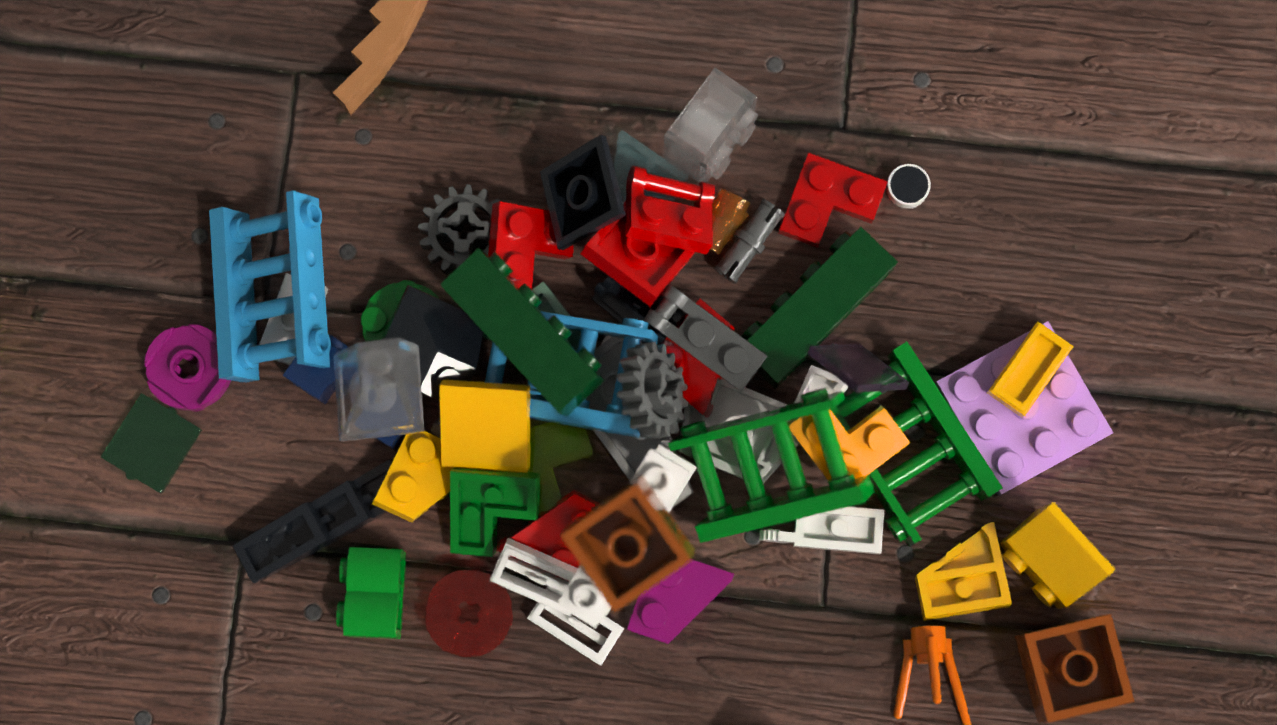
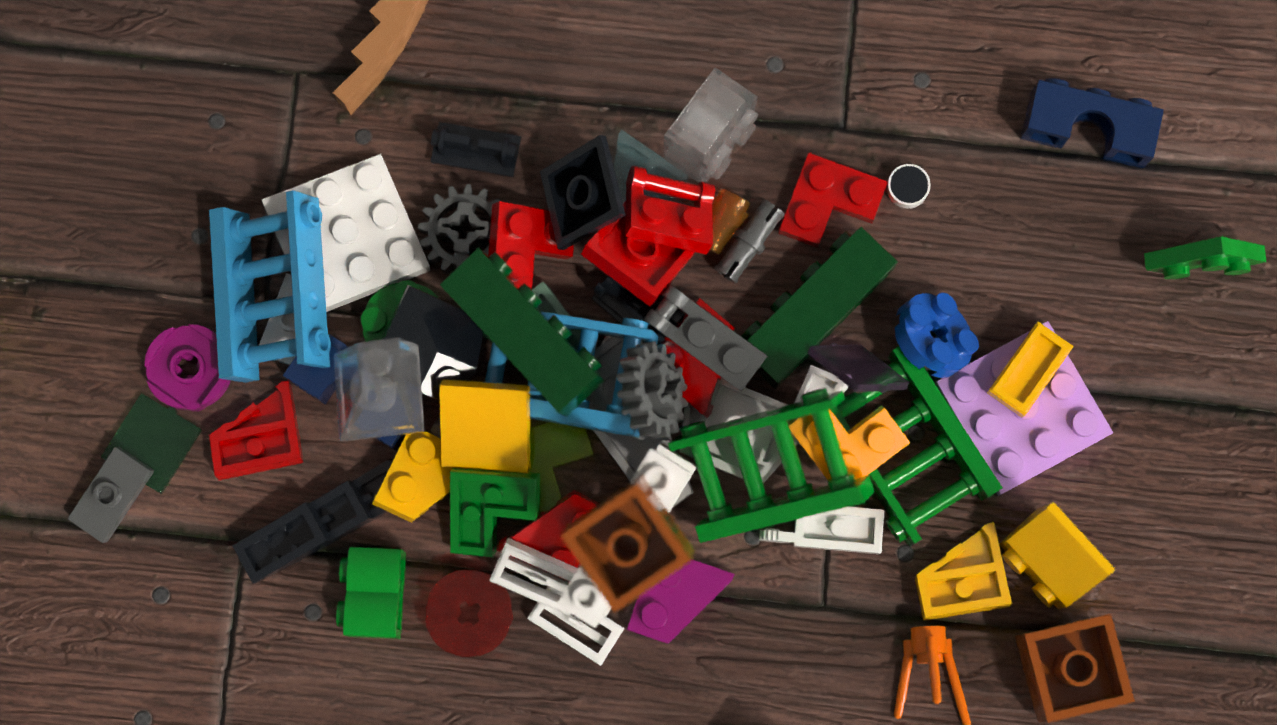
none -> dark grey plate [68,447,155,543]
none -> red wing [209,380,304,480]
none -> white plate [262,154,430,312]
none -> black hinge [431,122,521,177]
none -> blue plate [895,292,979,378]
none -> dark blue arch [1020,78,1164,168]
none -> green plate [1144,236,1267,279]

